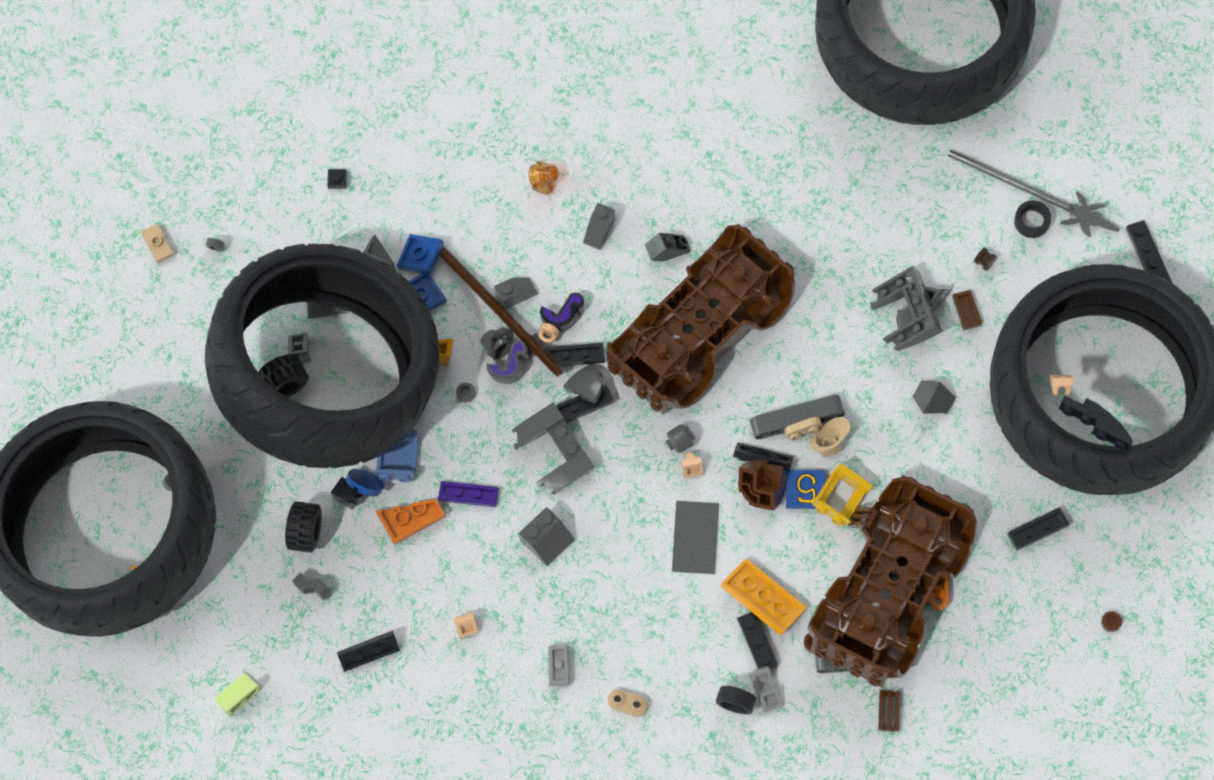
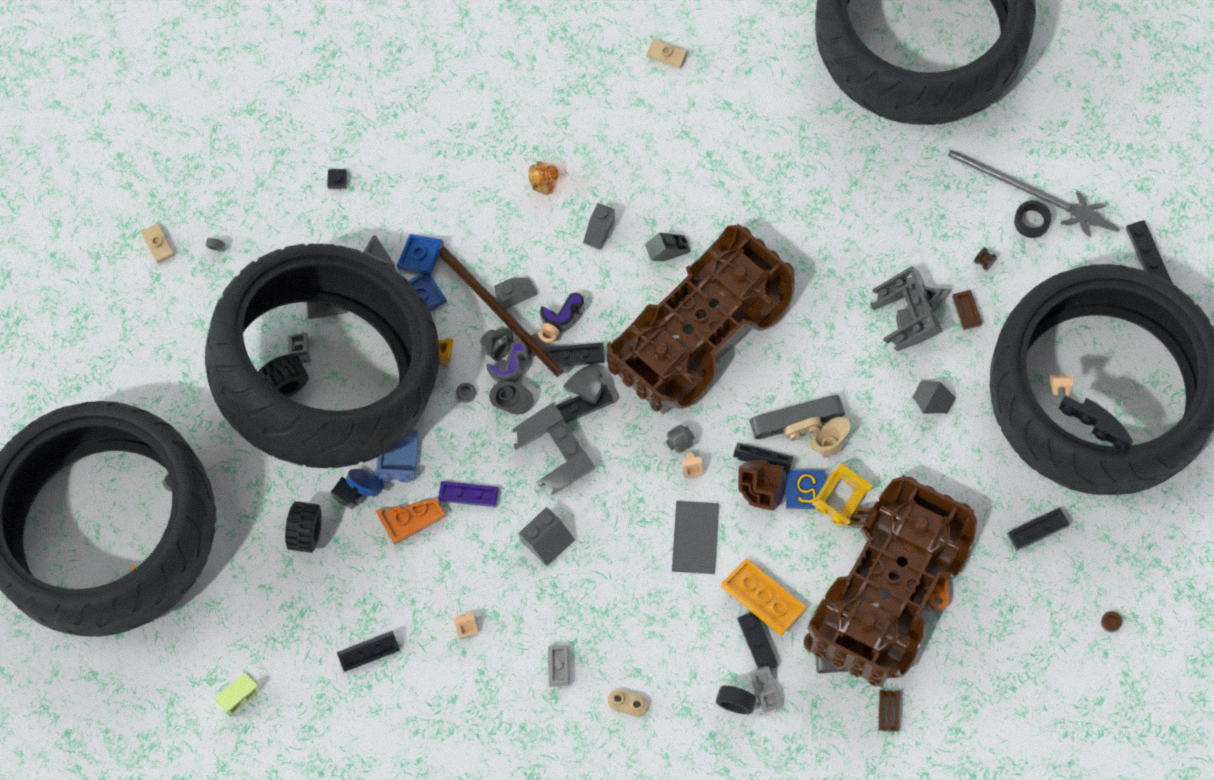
dark grey piece [292,573,332,601] -> none
none -> dark grey piece [489,380,534,415]
none -> tan plate [646,39,687,68]

